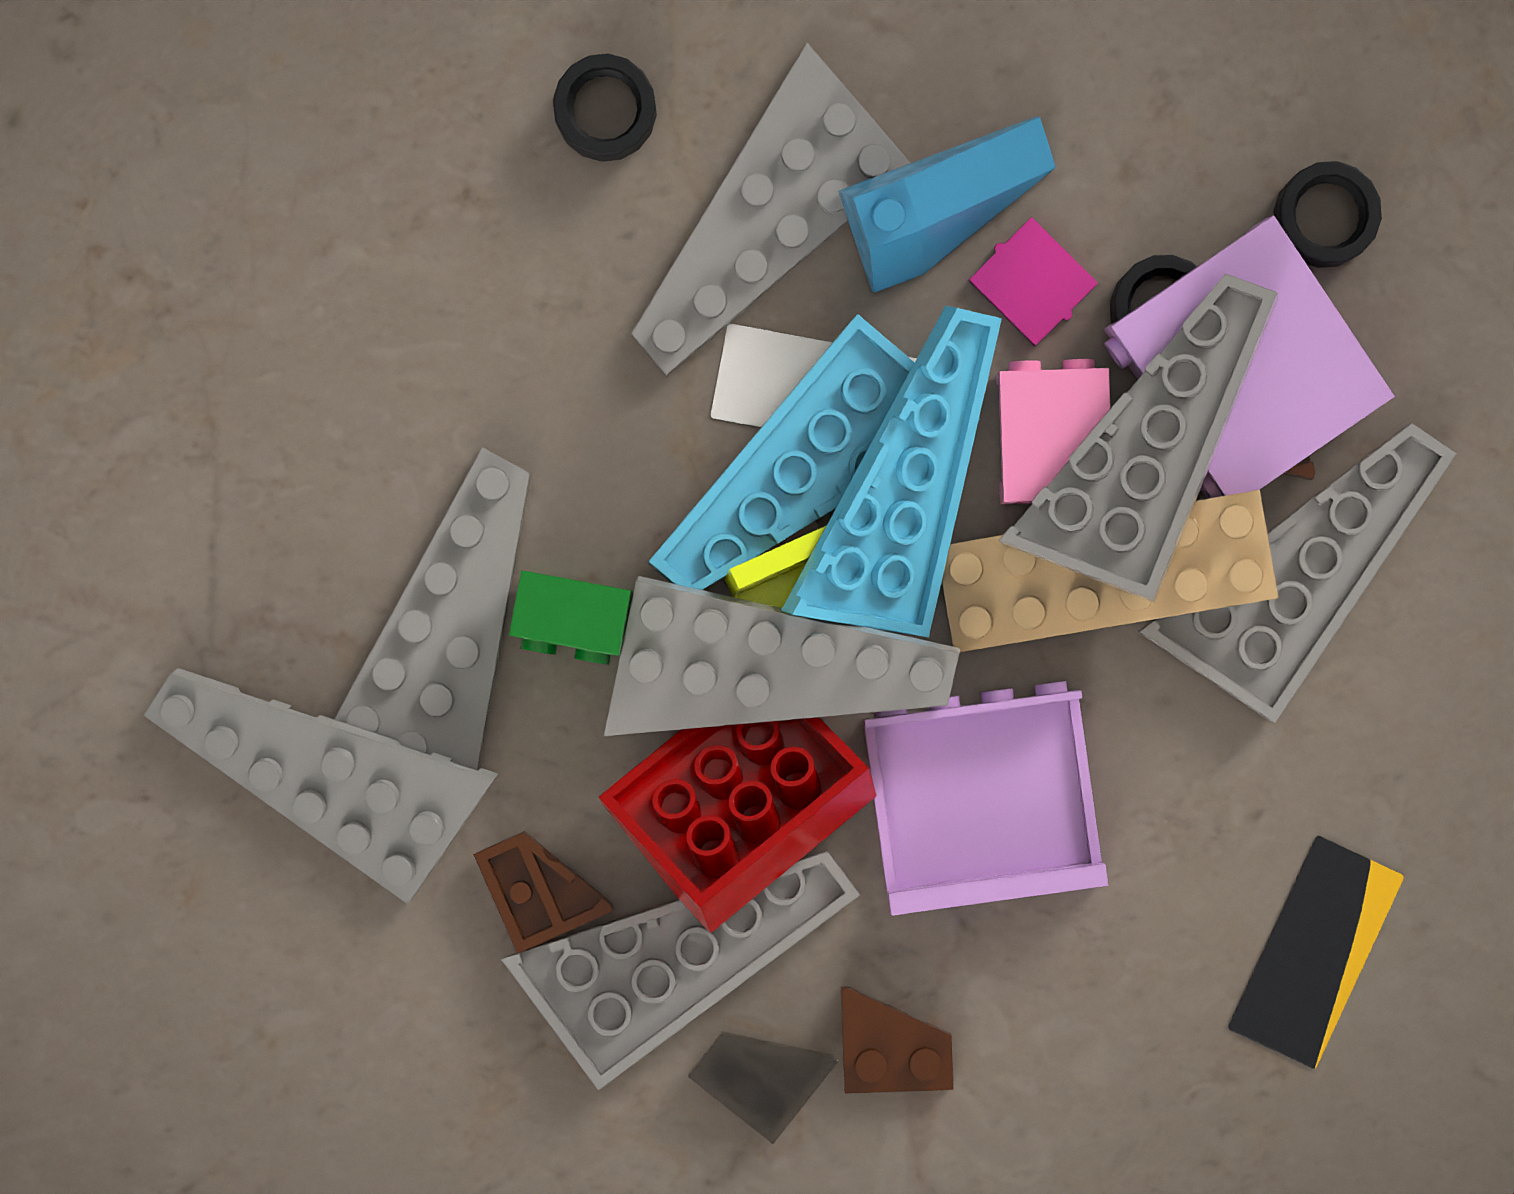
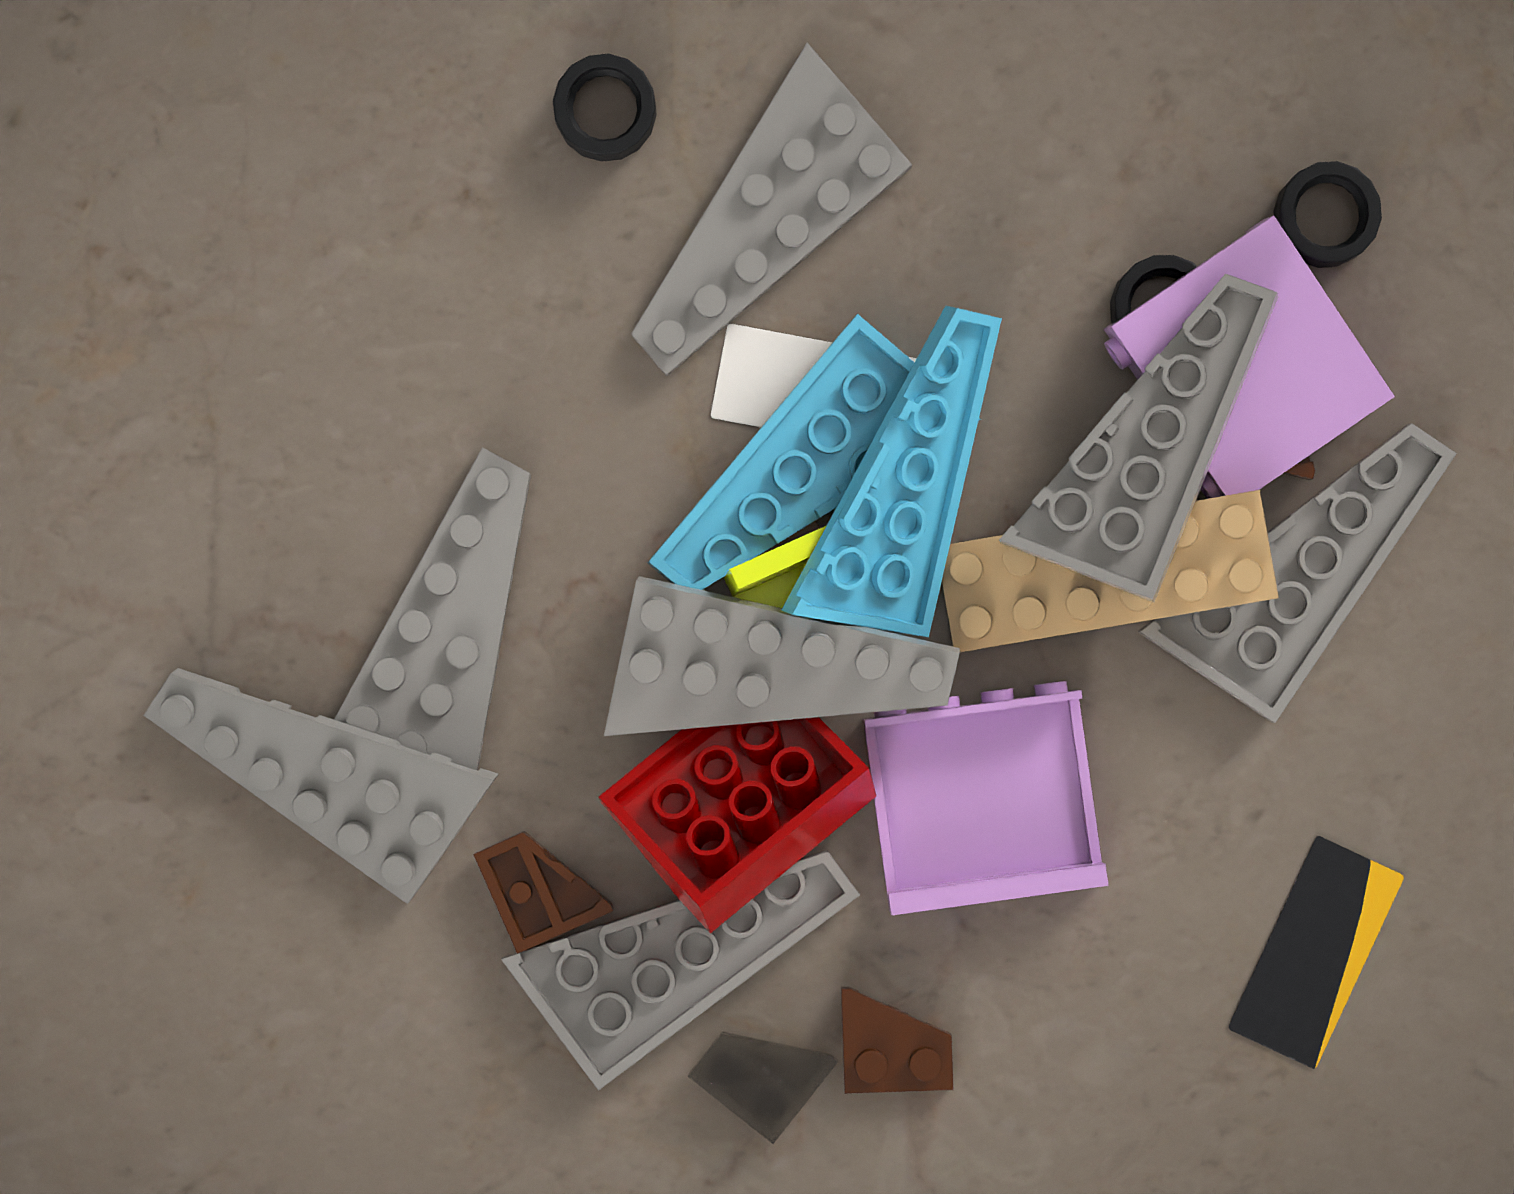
green brick [509,570,634,665] -> none
dark azure wedge [838,116,1056,293] -> none
dark pink piece [968,217,1098,347] -> none
bright pink panel [996,359,1110,505] -> none

